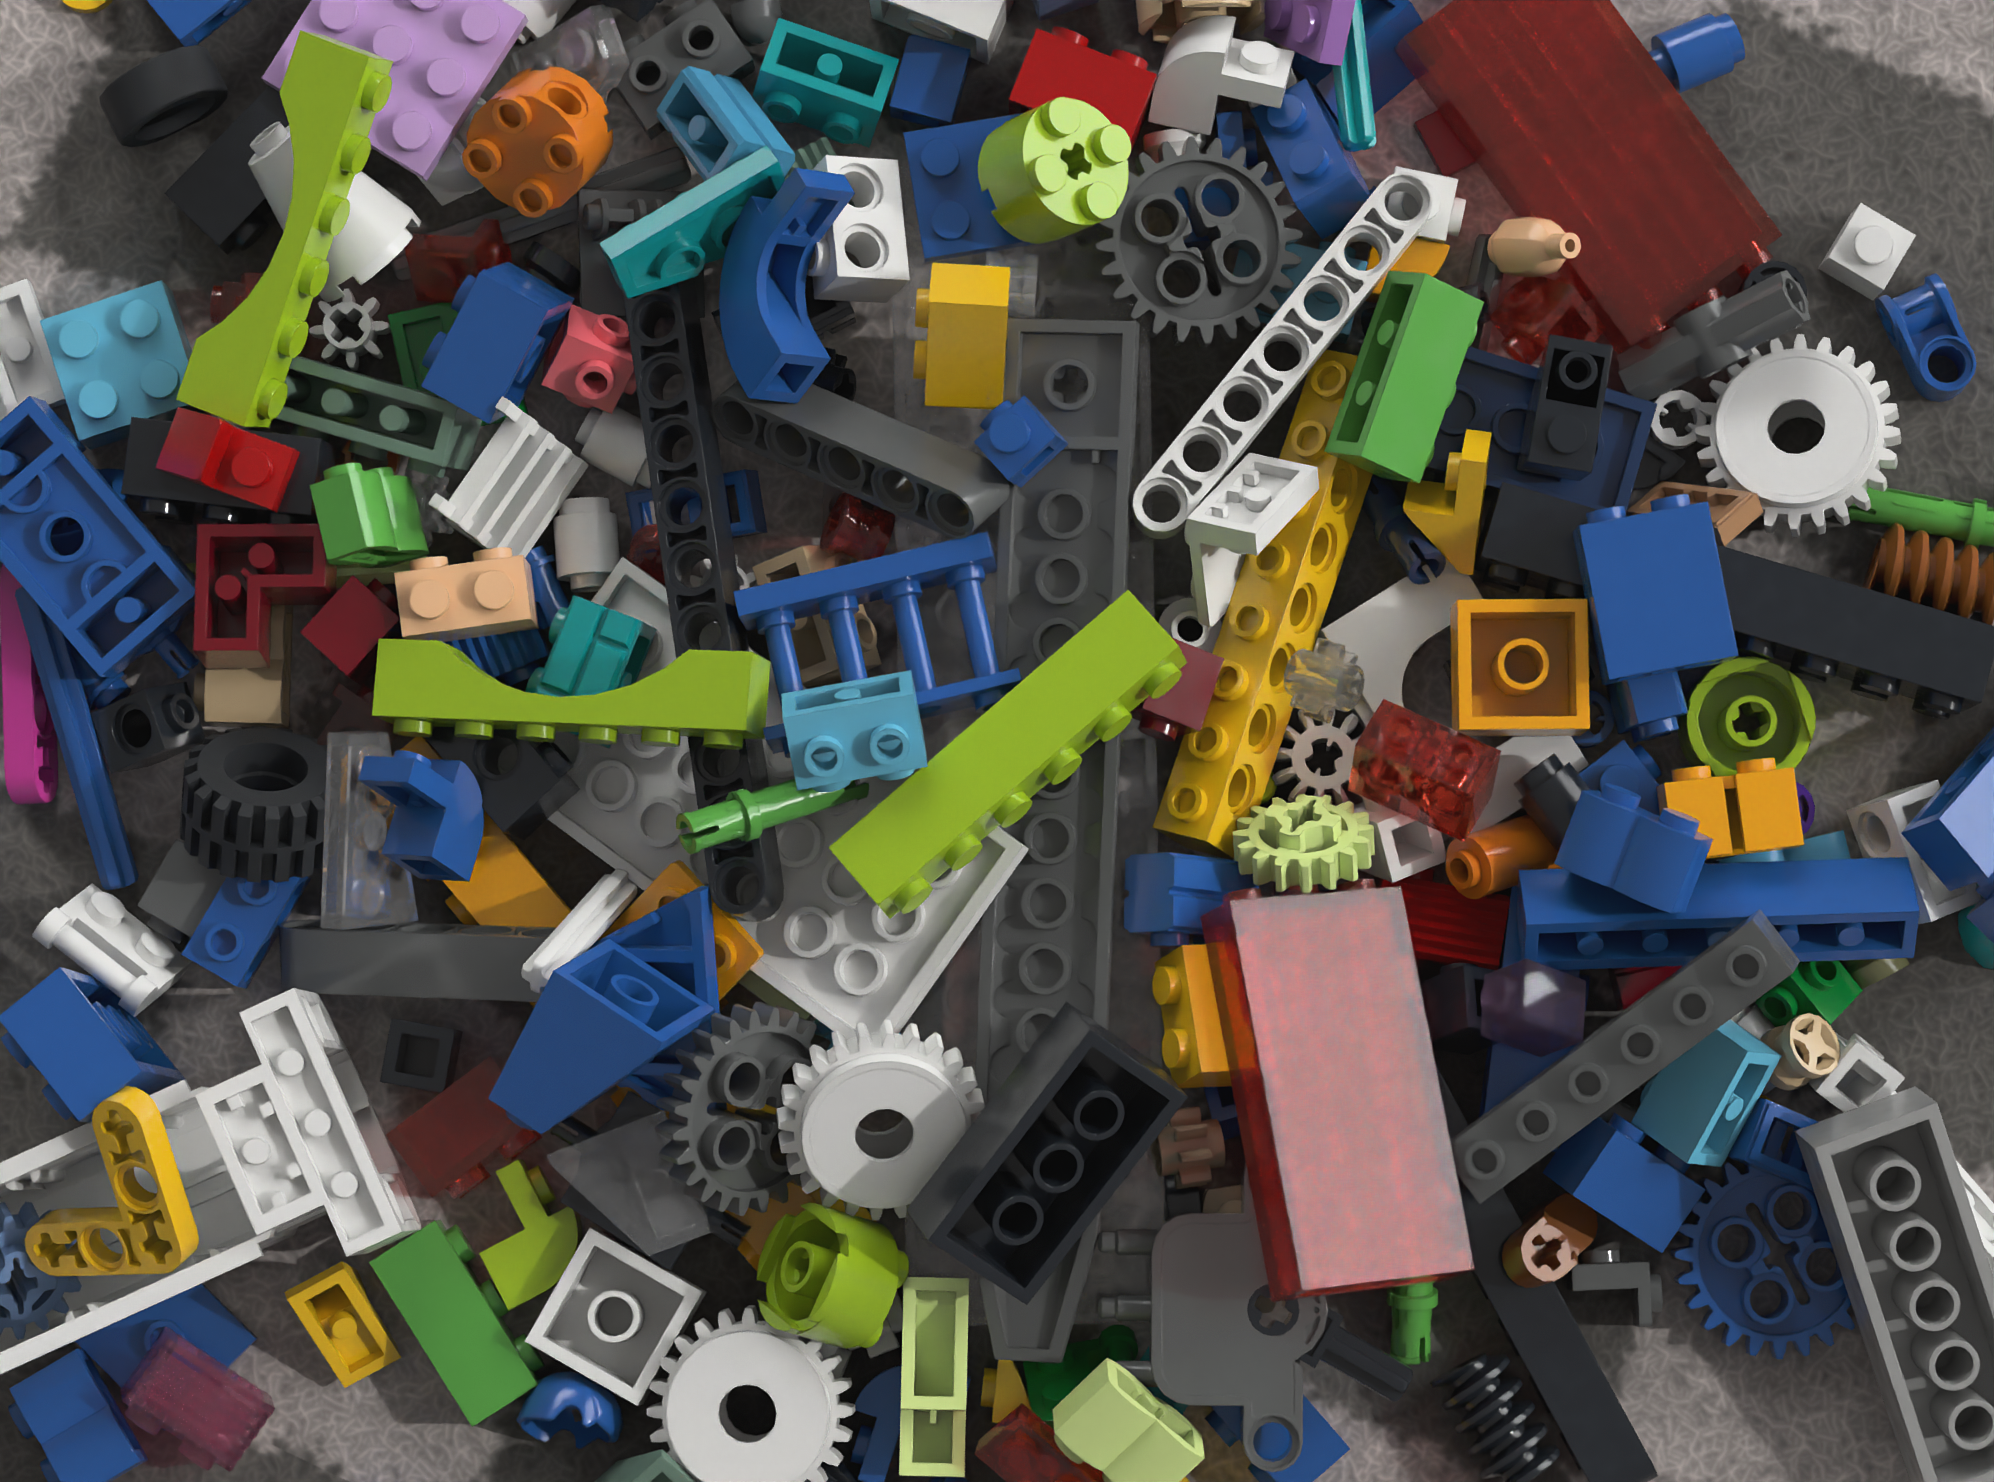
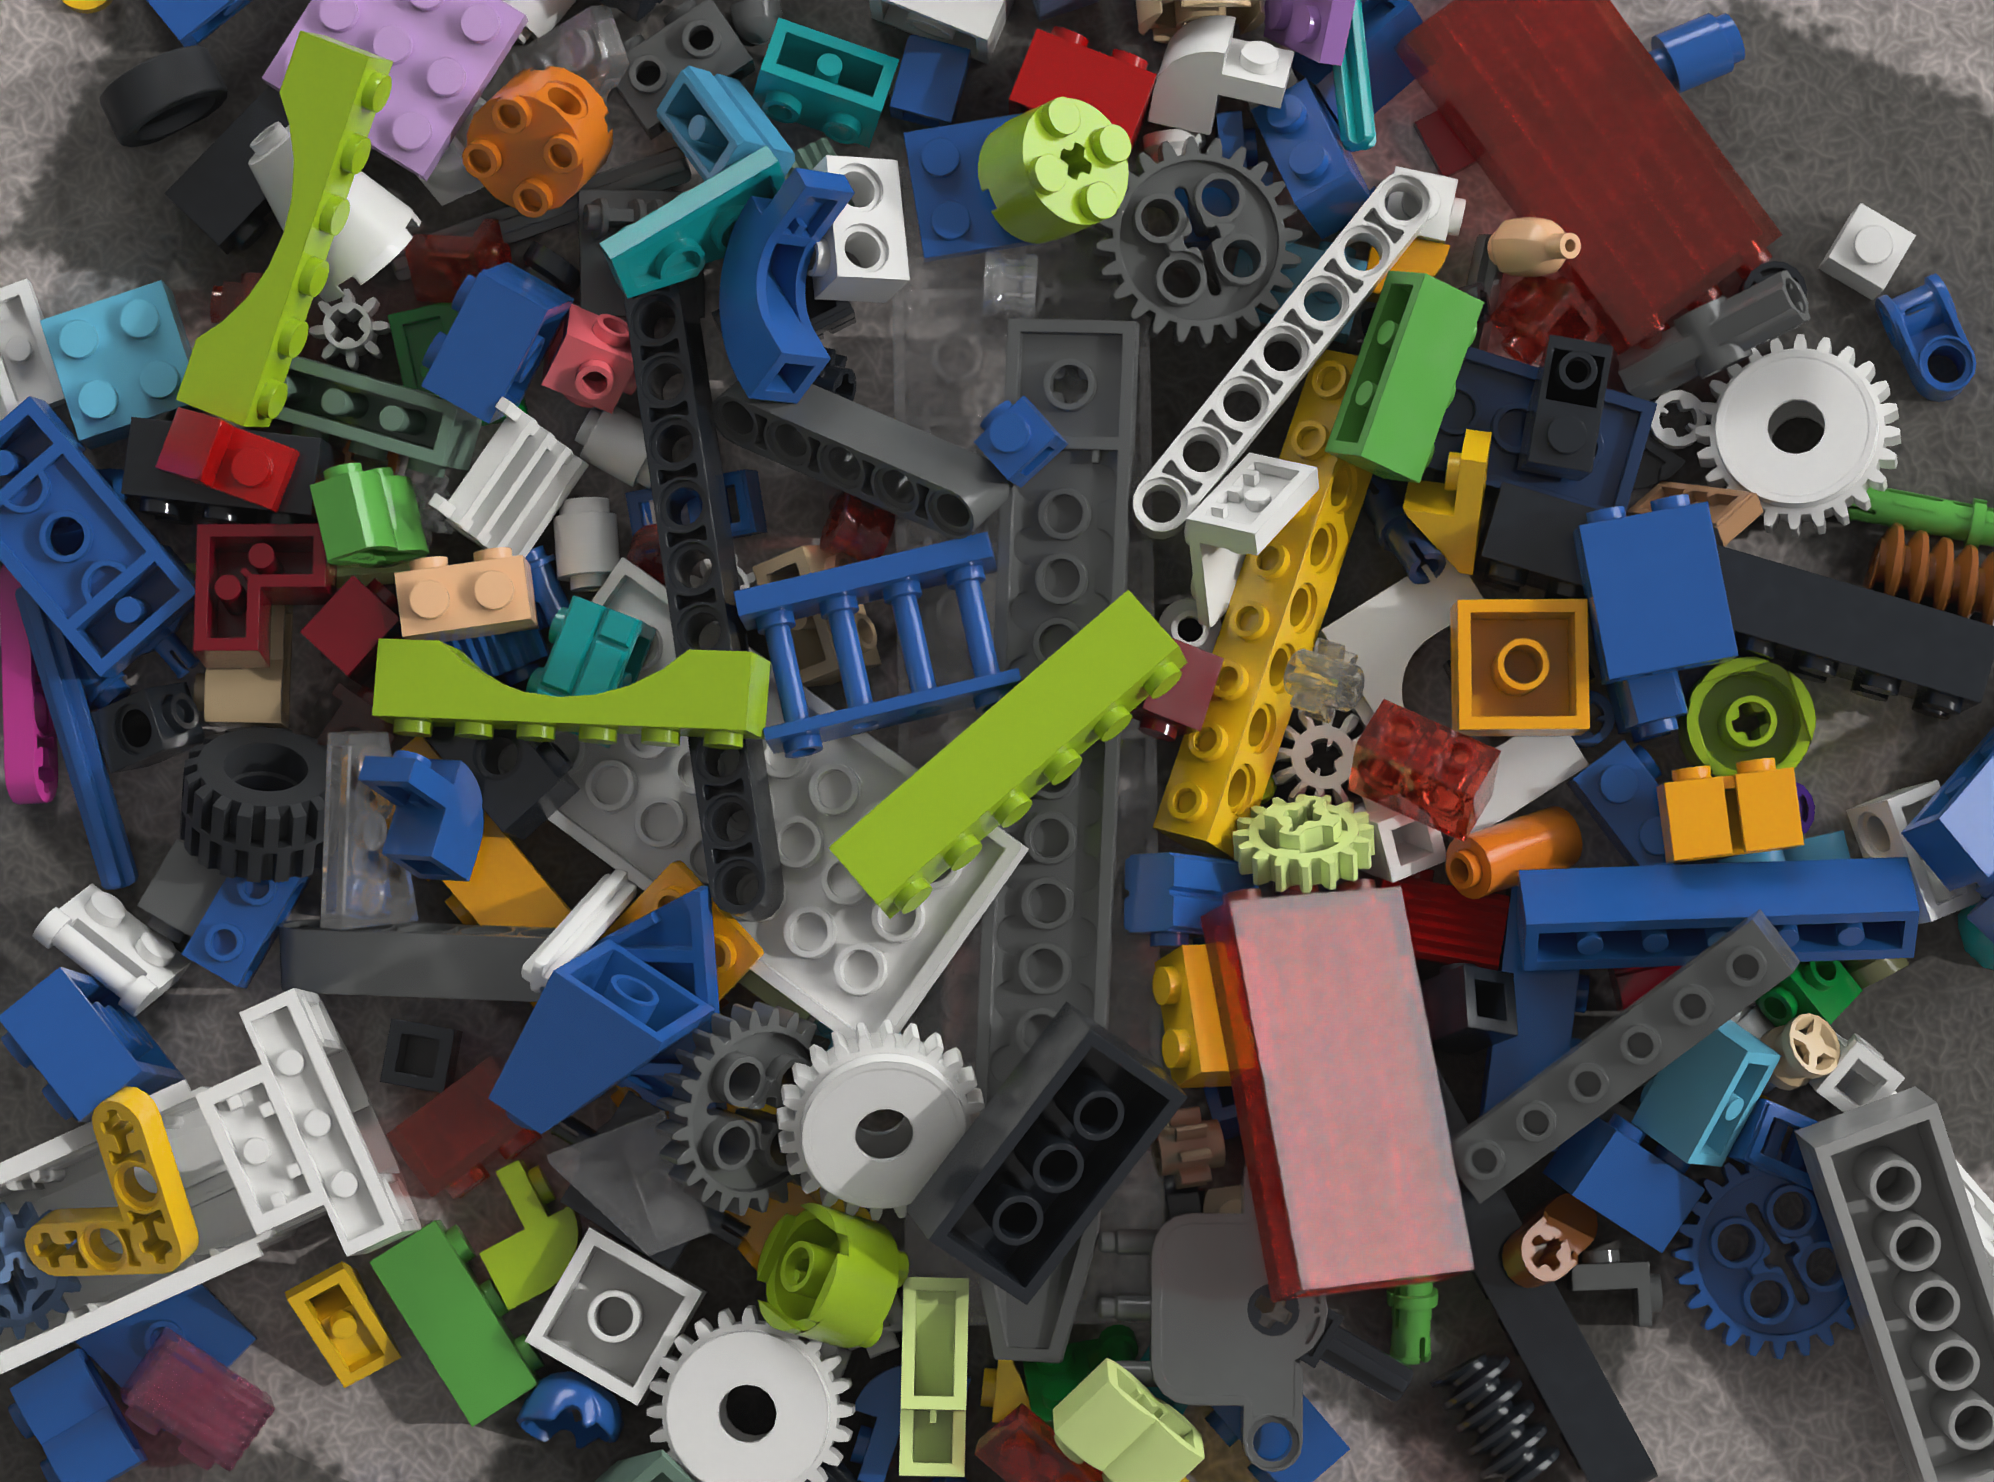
bright green pin [676,778,869,854] -> none
medium azure brick [781,670,928,792] -> none
yellow brick [913,263,1010,410] -> none
clear purple brick [1481,958,1586,1057] -> none
black brick [1513,753,1591,850] -> none
blue brick [1554,783,1713,914] -> none

